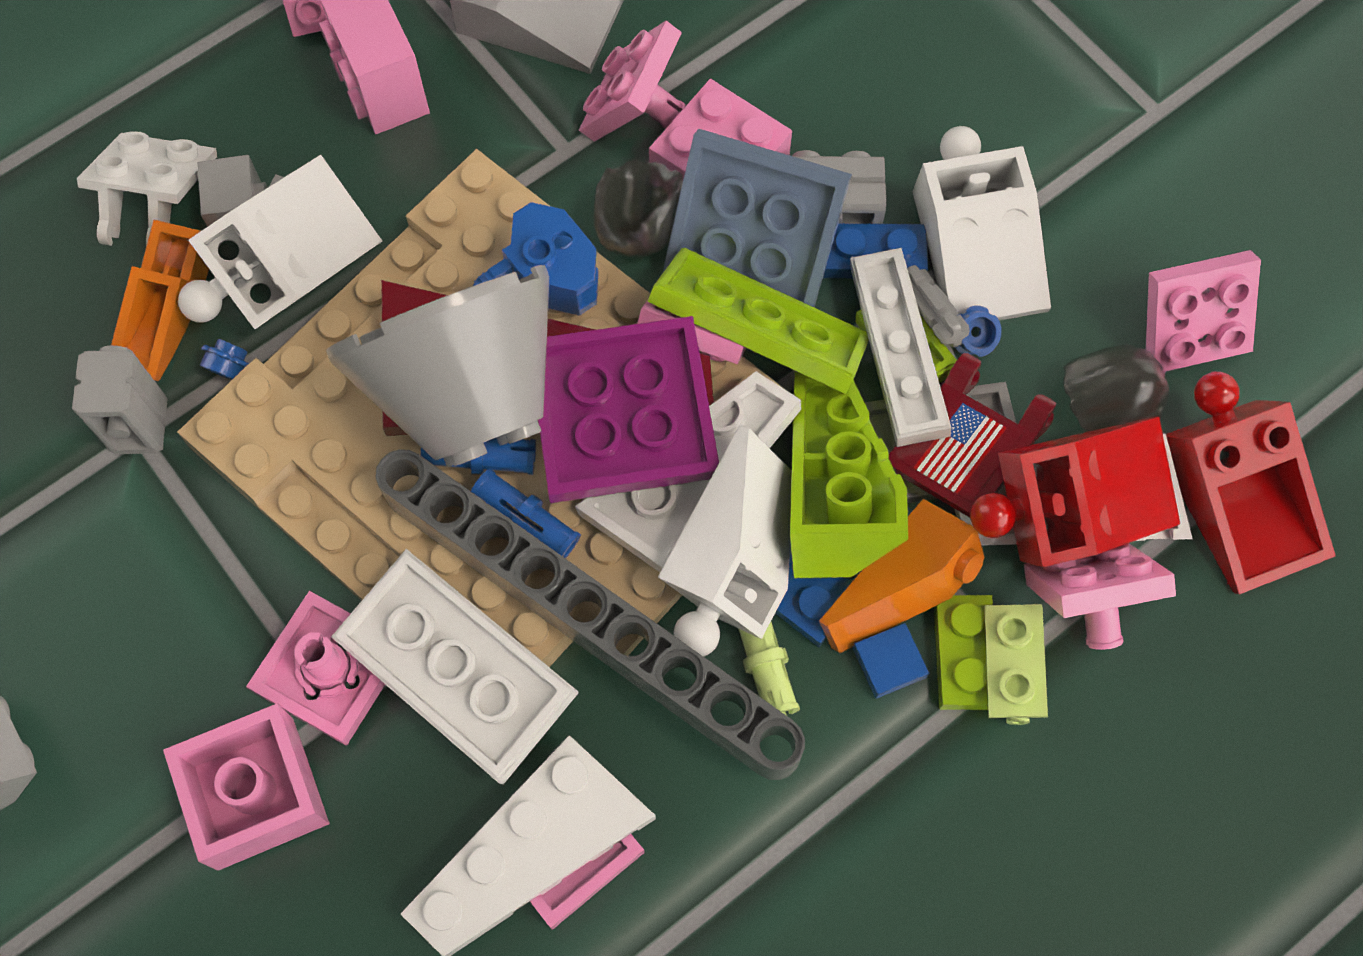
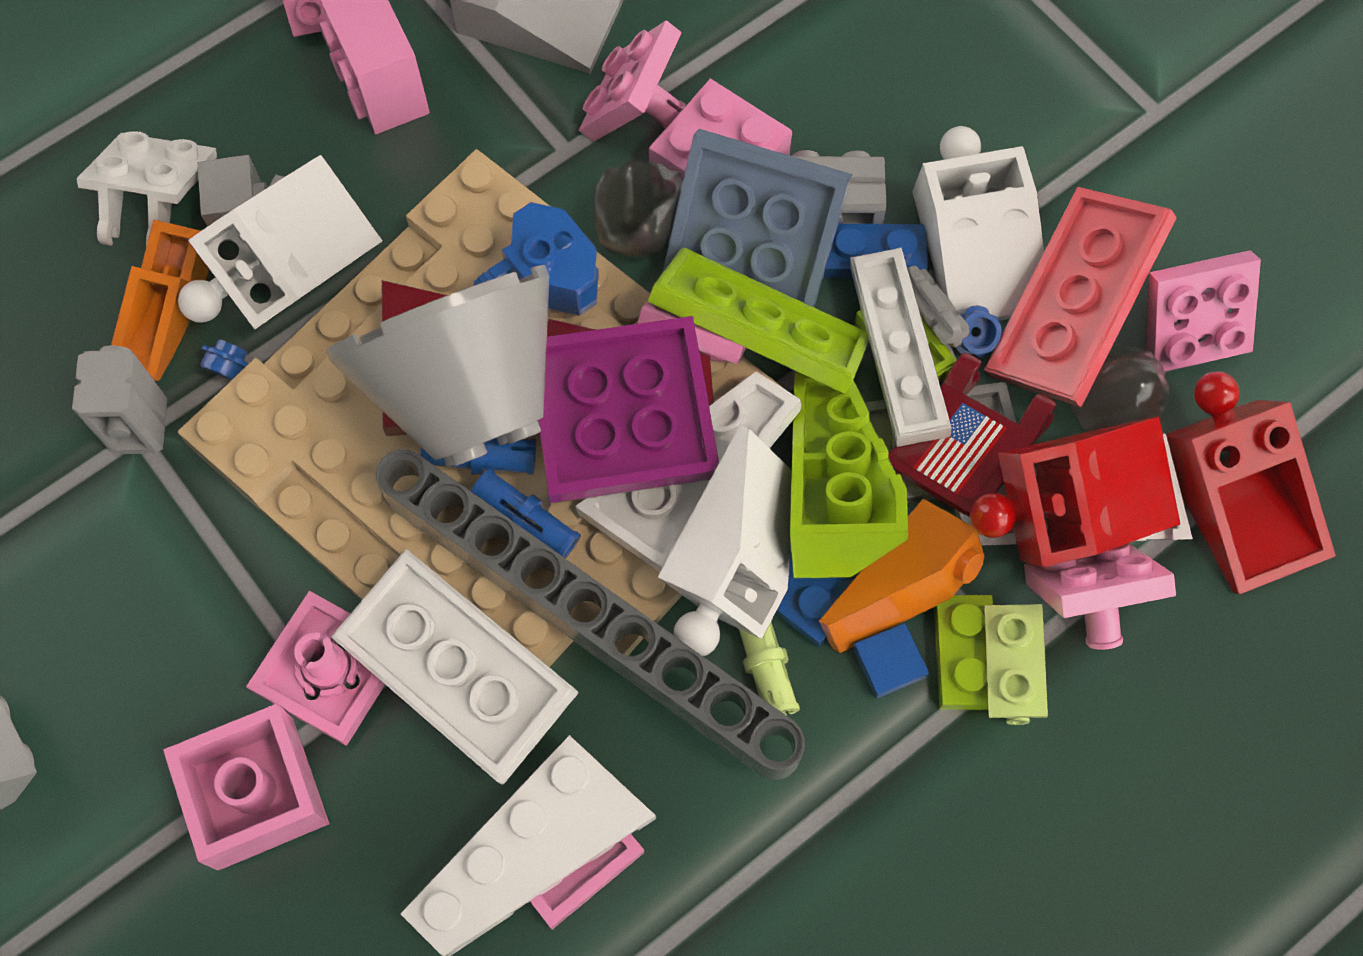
none -> coral tile [984,187,1176,407]

